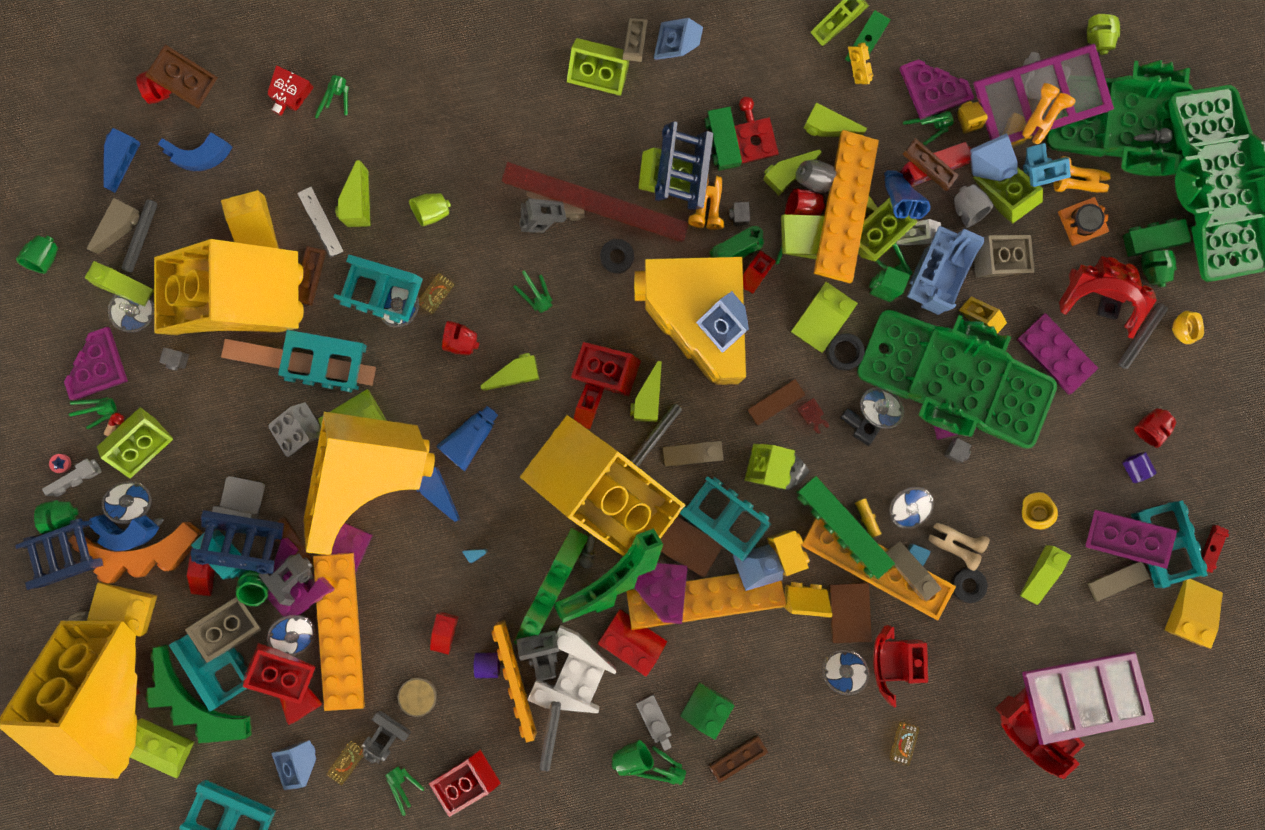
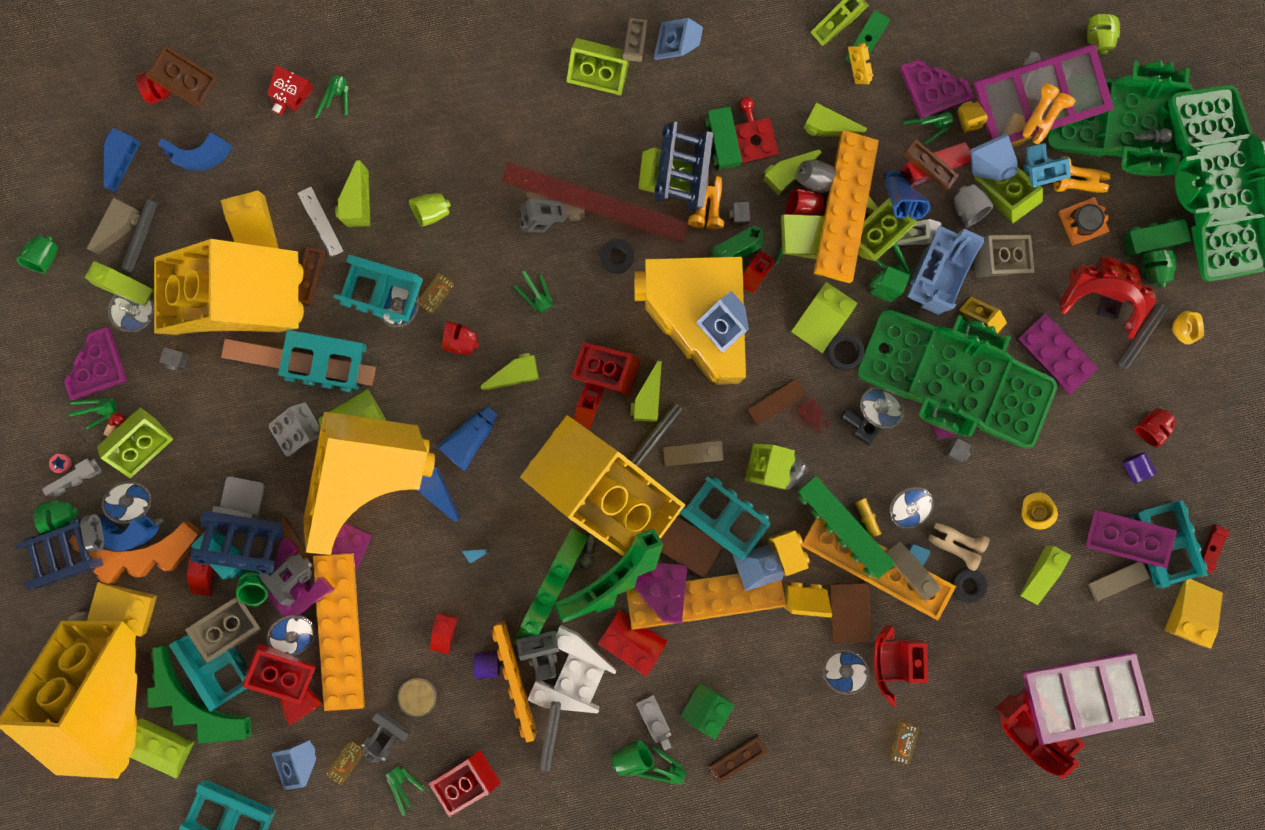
none -> dark grey beam [80,514,104,552]

